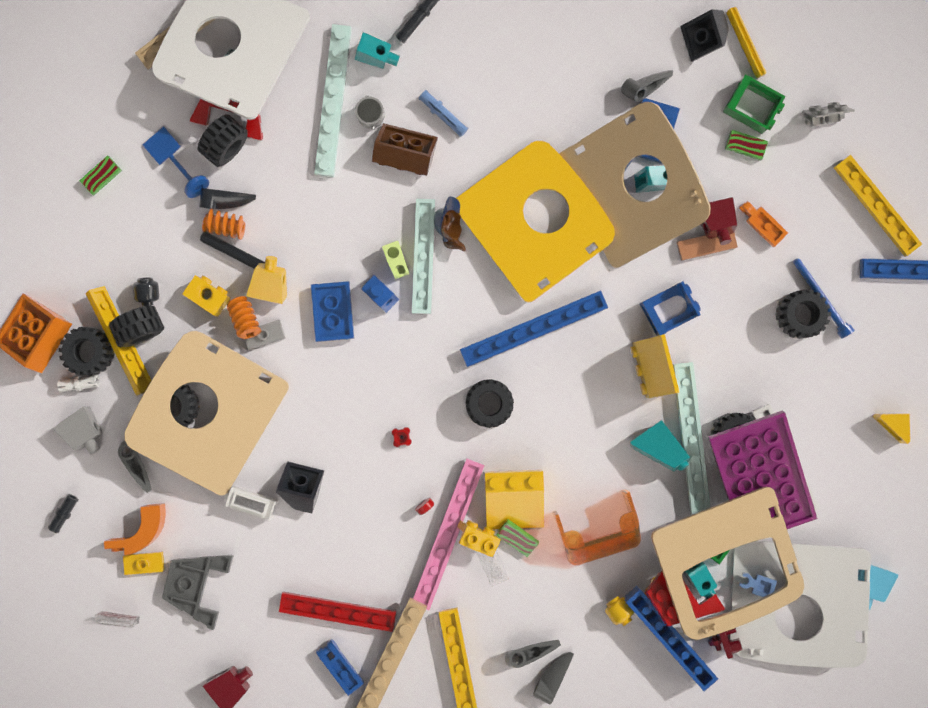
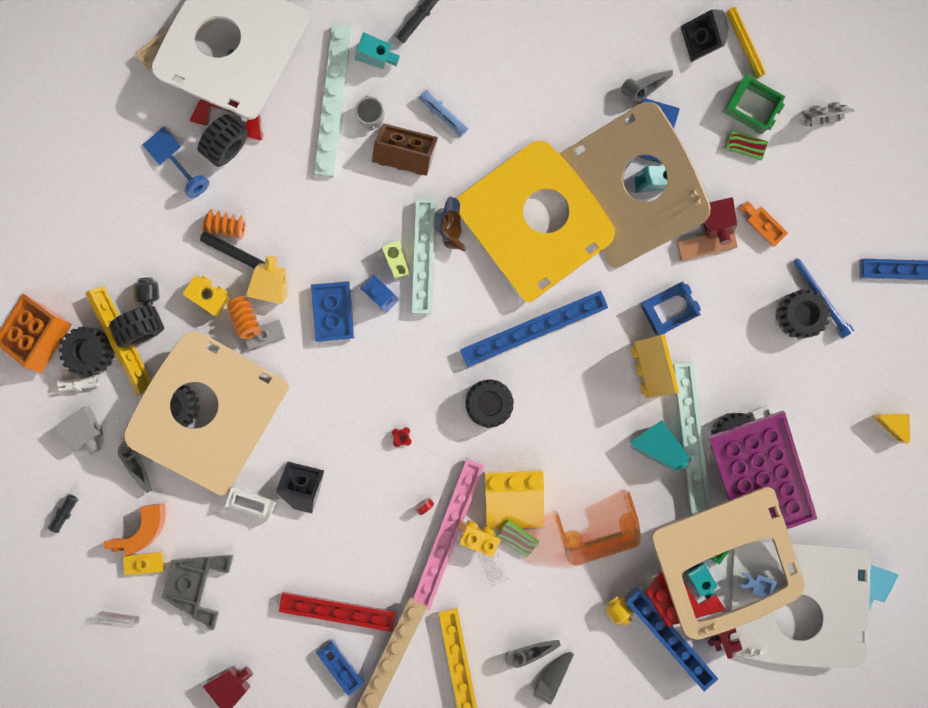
tile [79,155,122,196] -> none
black piece [199,188,256,209] -> none
yellow plate [834,155,922,257] -> none

